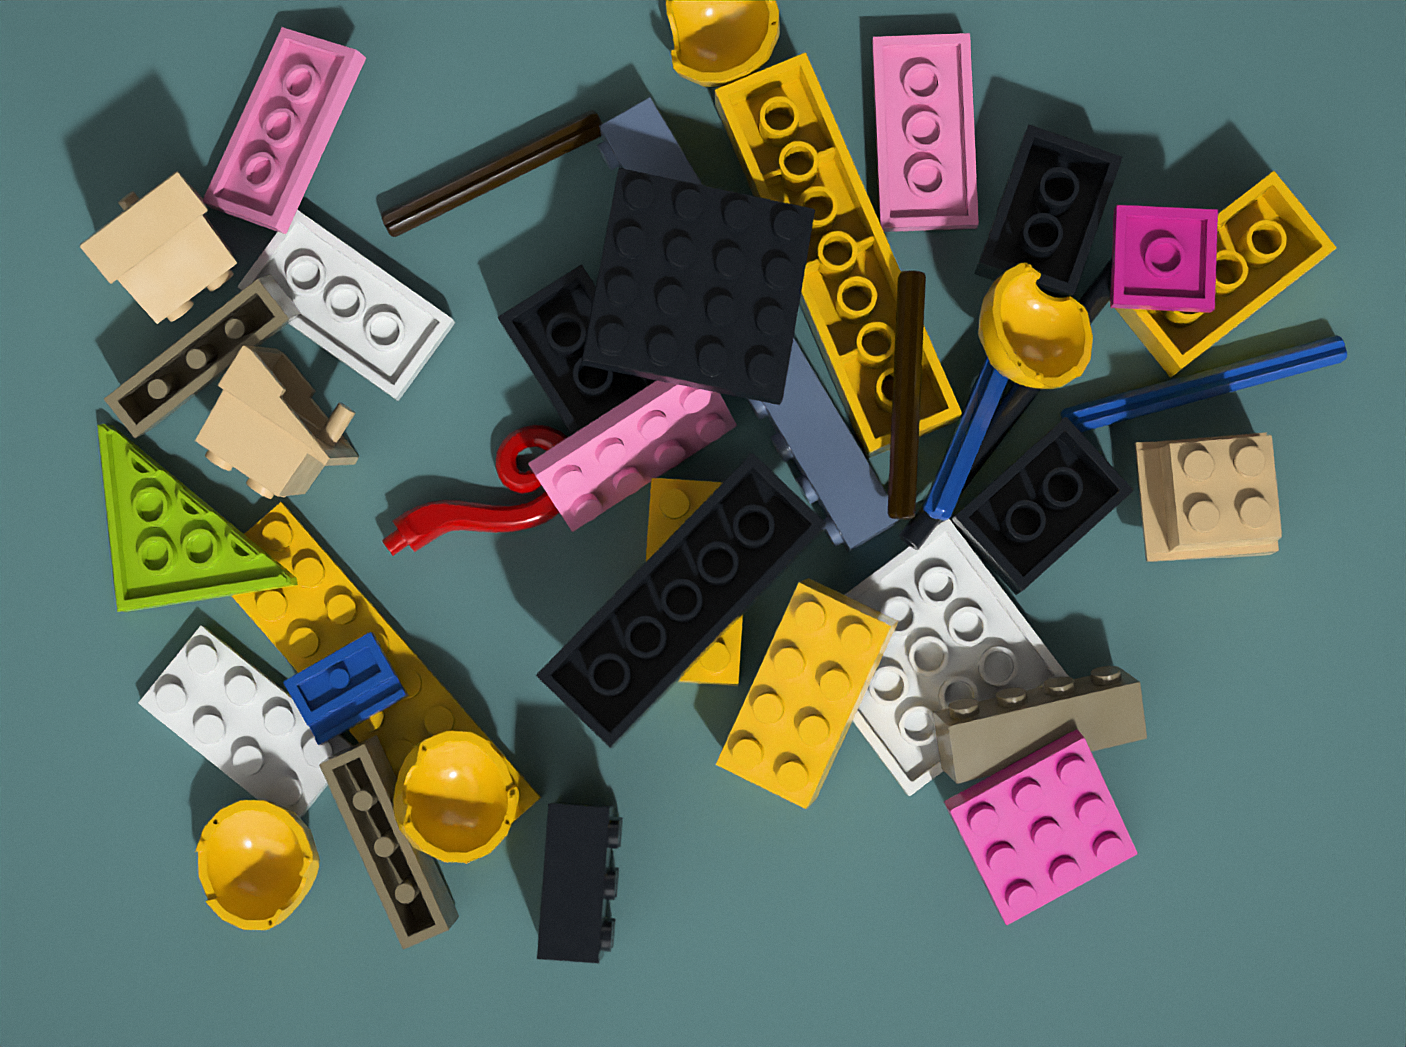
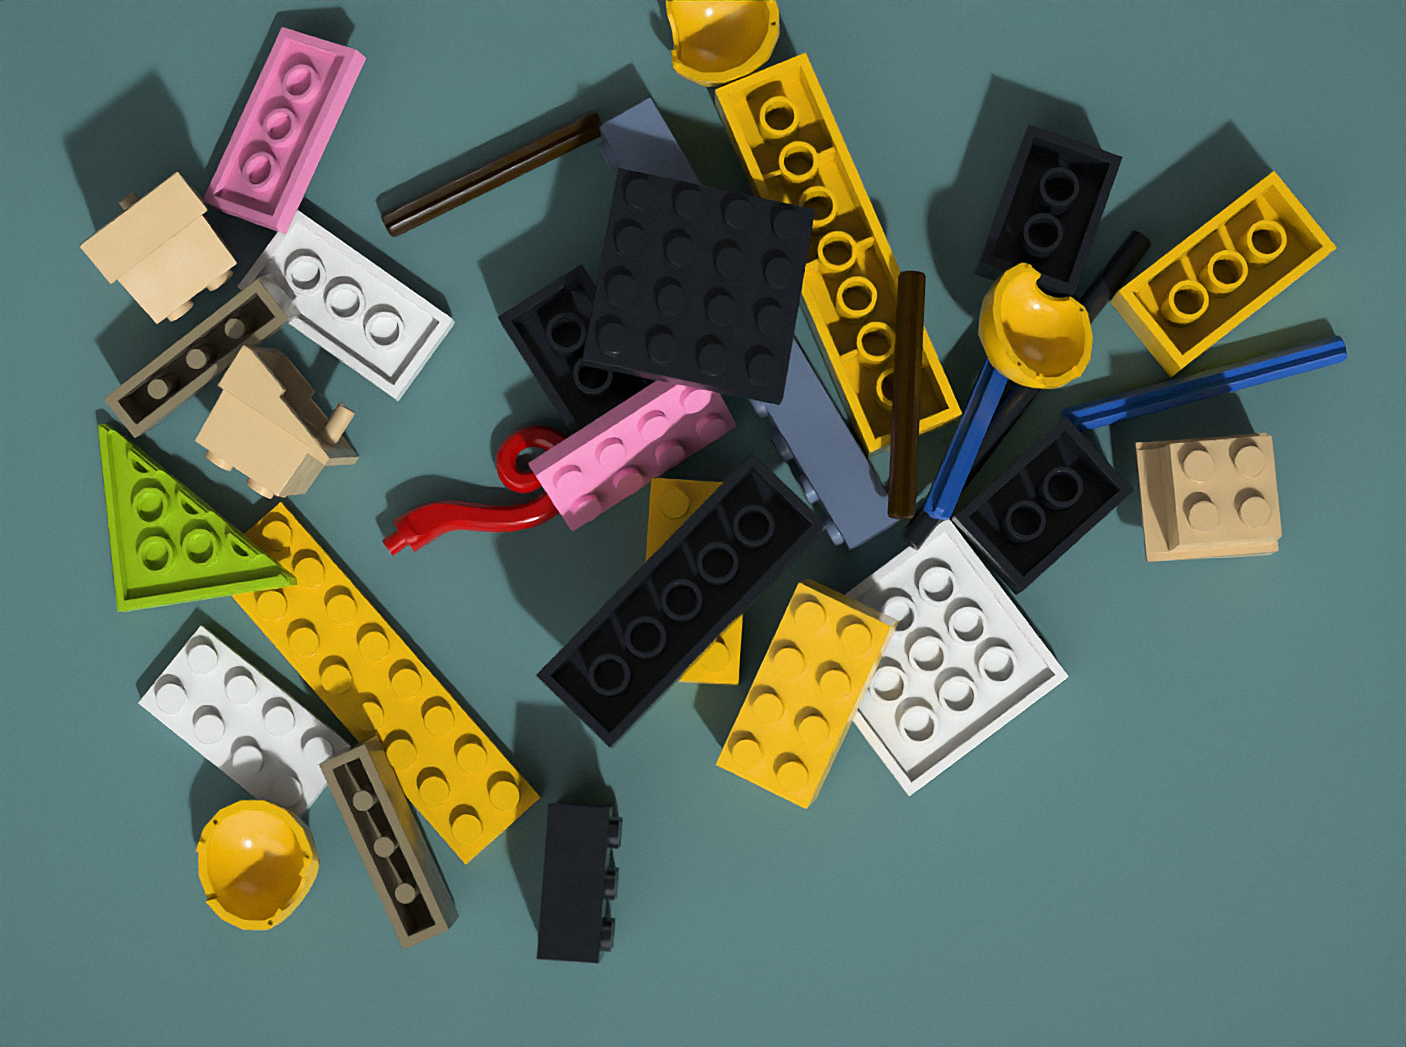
blue plate [283,632,409,746] -> none
yellow cylinder [393,731,517,863] -> none
bright pink plate [872,33,979,232] -> none
dark tan brick [933,666,1147,784] -> none
plate [944,729,1138,926] -> none
dark pink plate [1110,205,1218,313] -> none

